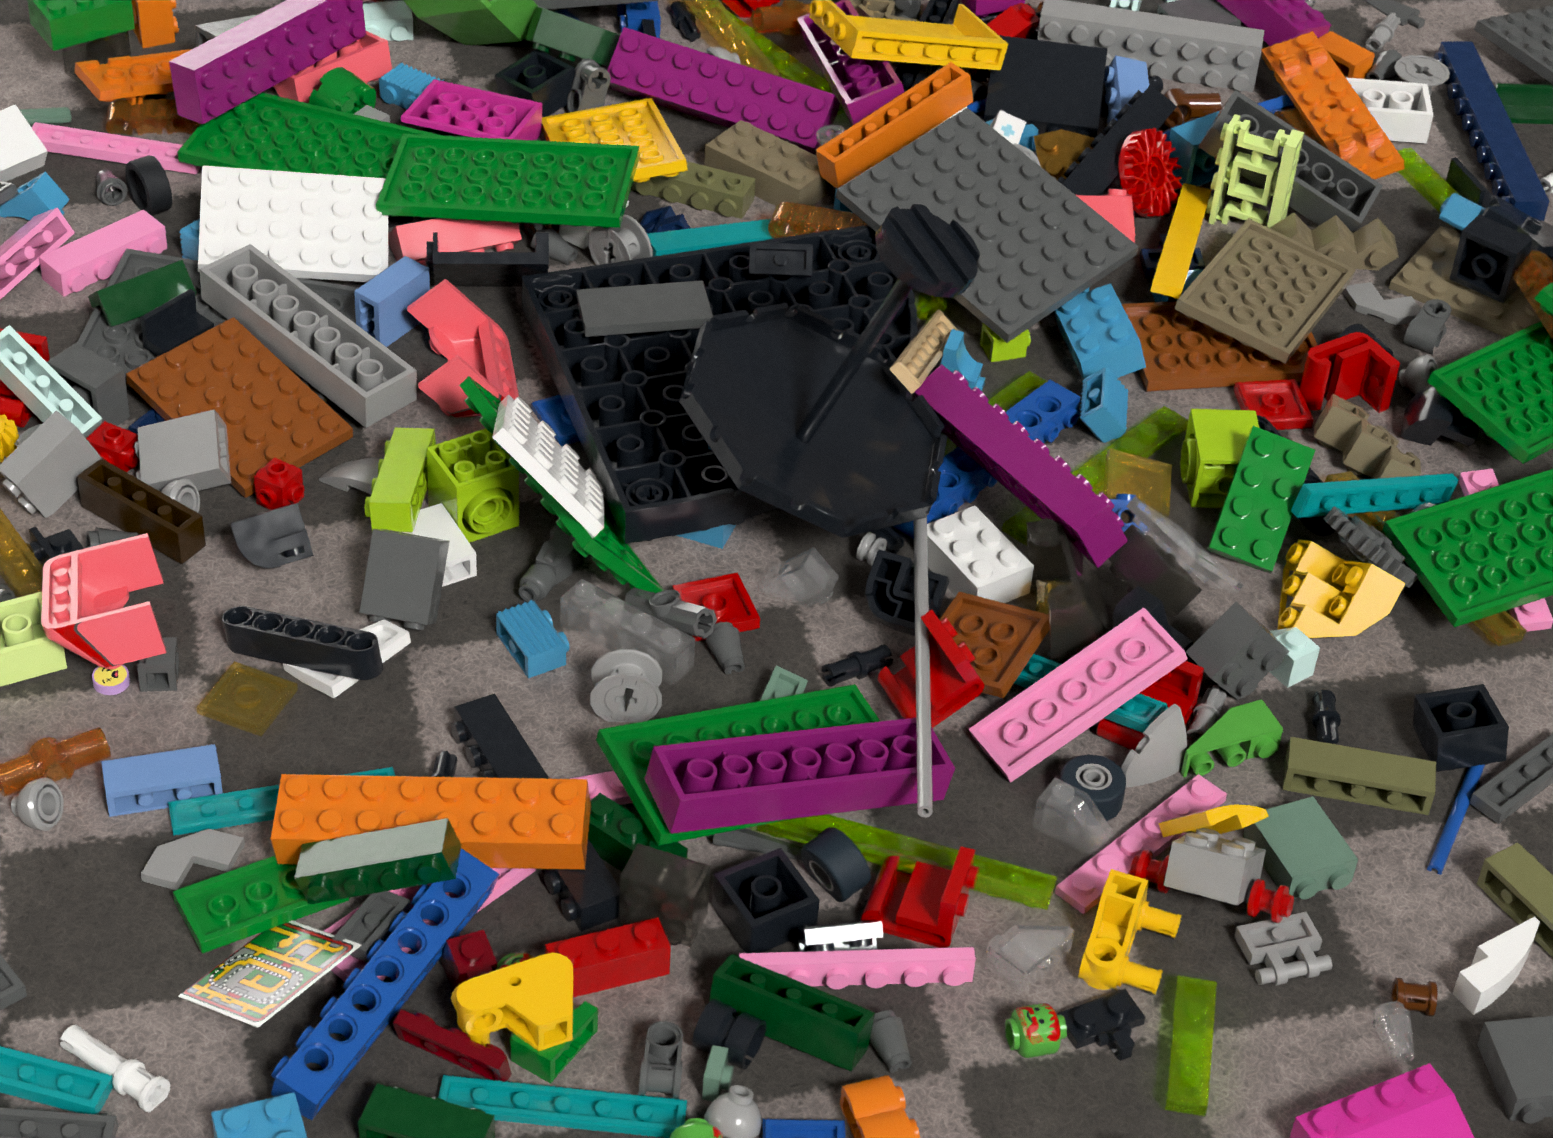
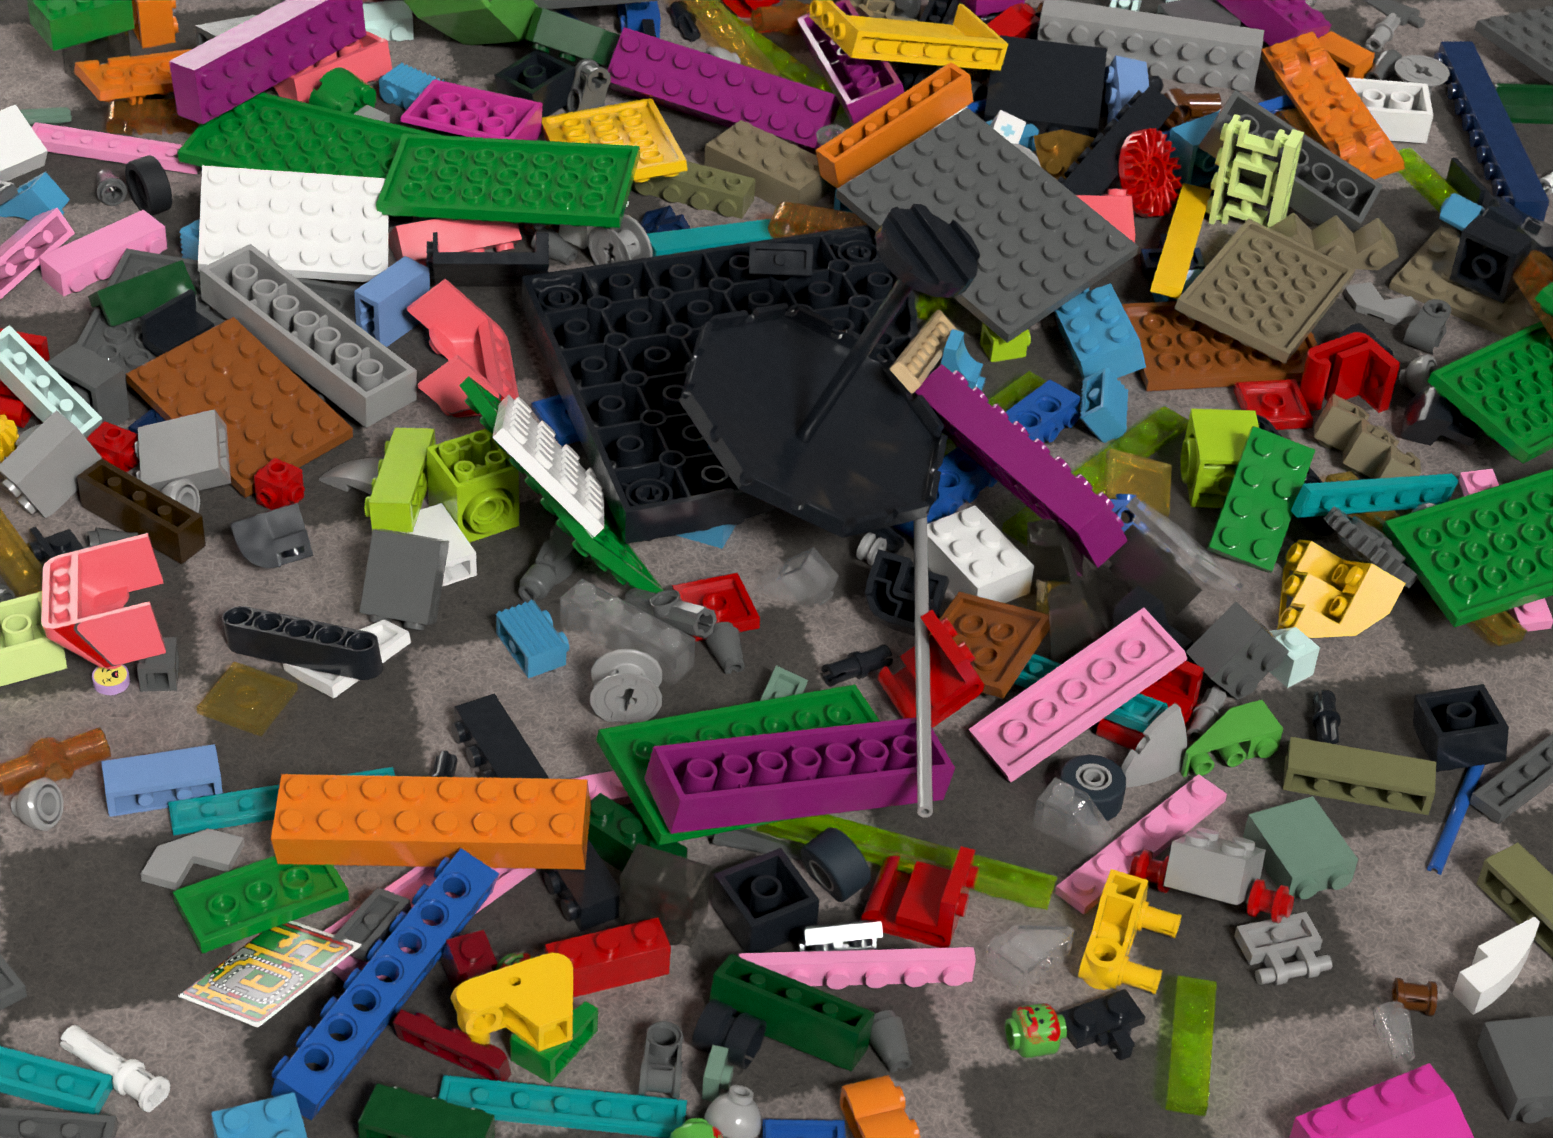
brick [294,818,461,905] -> none
dark grey tile [577,281,713,337] -> none
yellow slope [1158,805,1269,837] -> none

